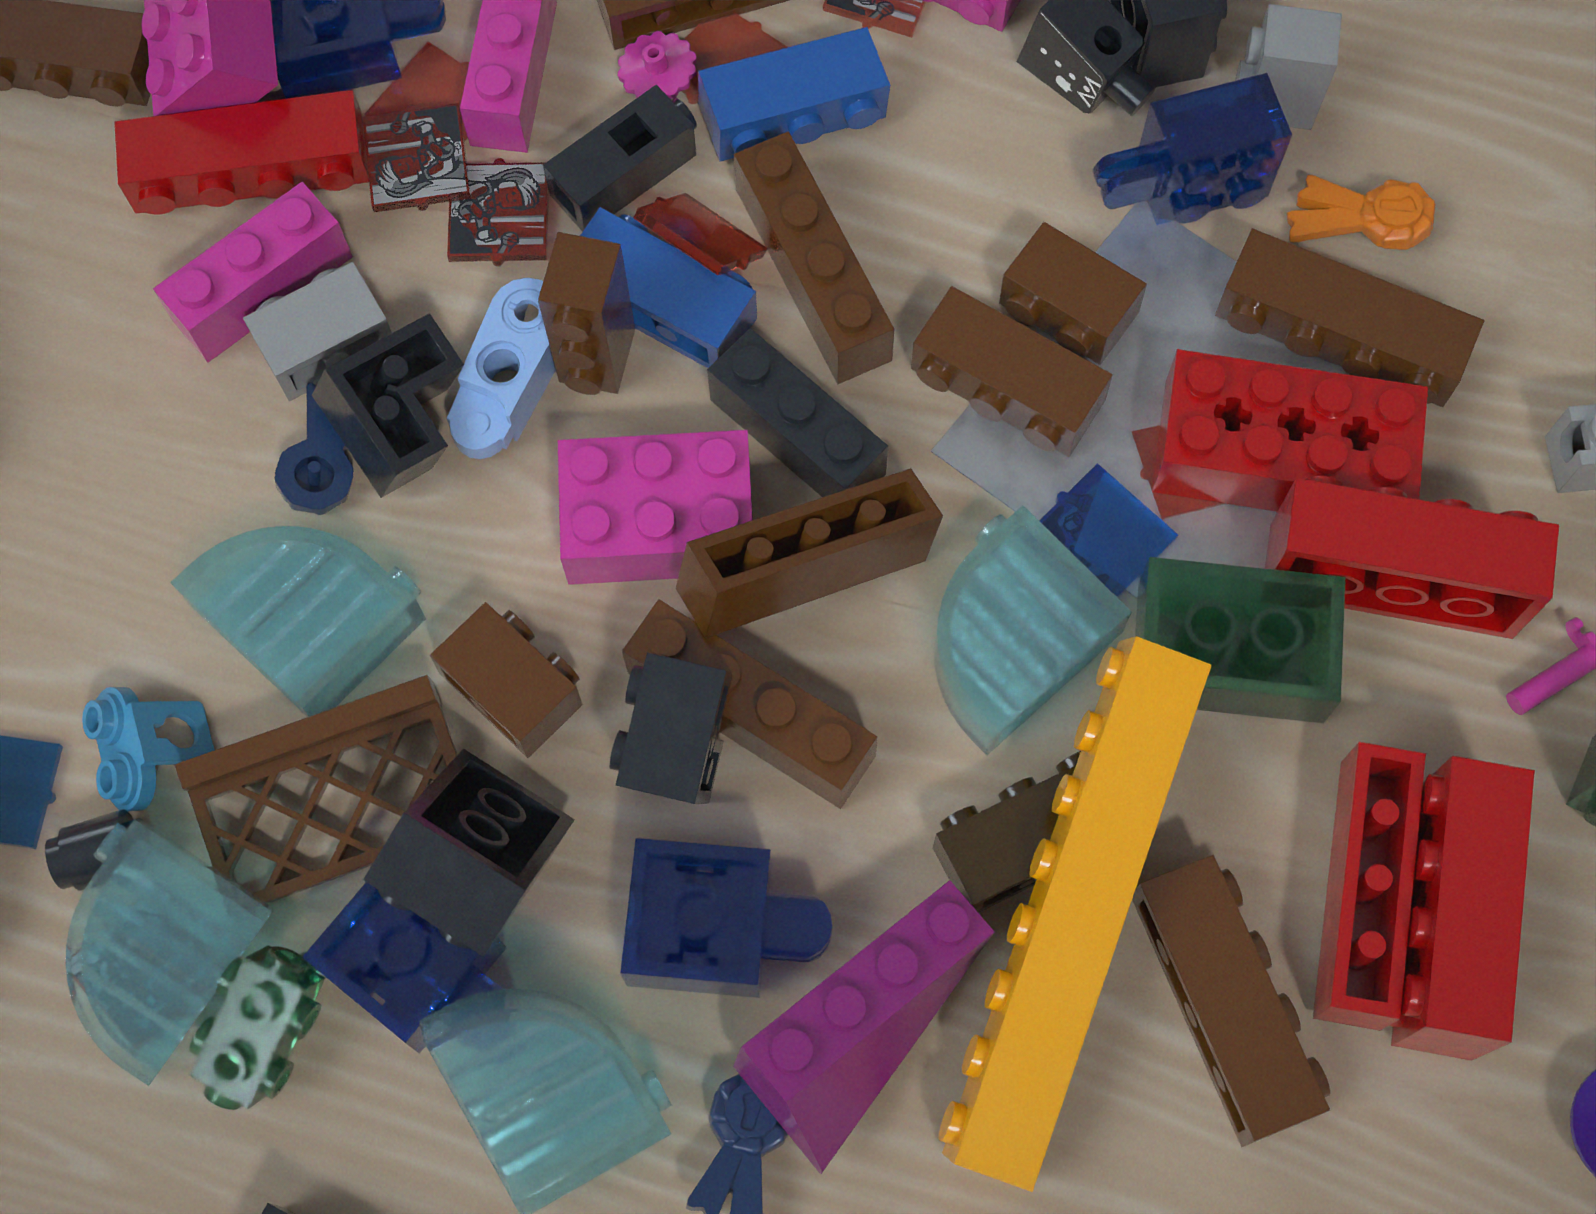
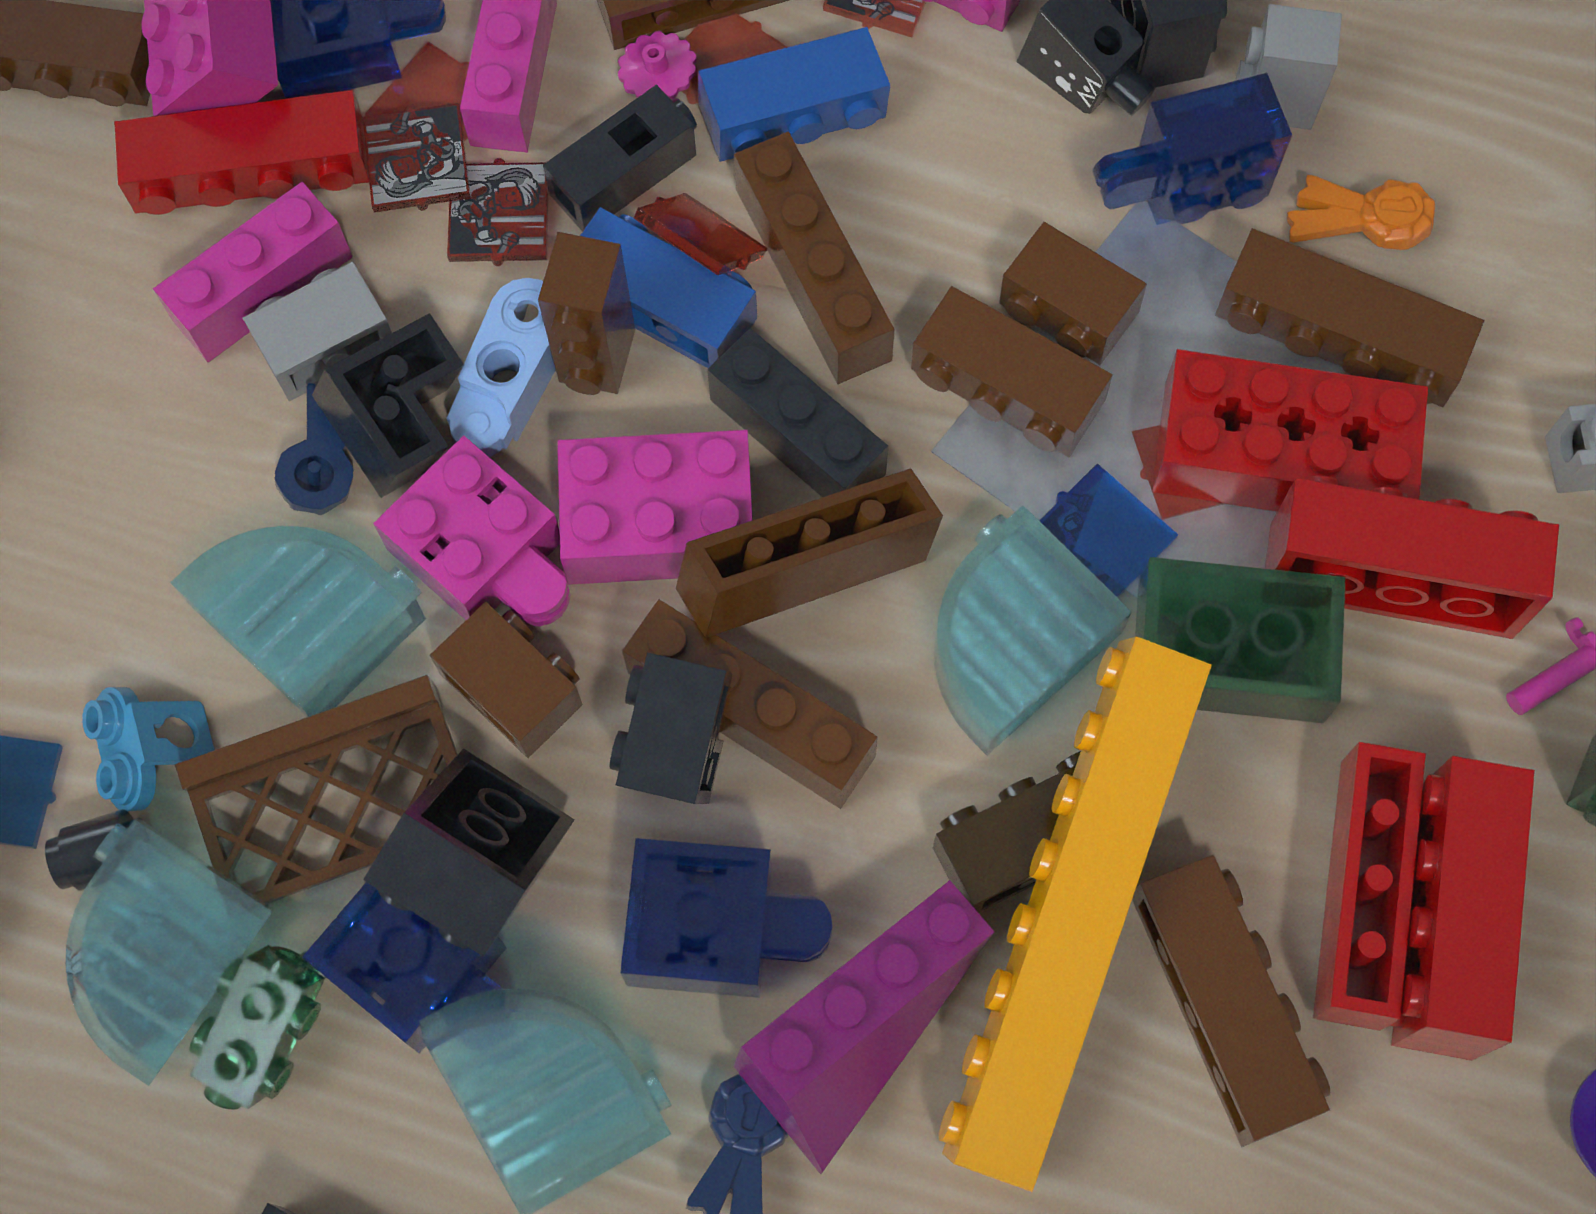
none -> dark pink brick [373,435,571,627]

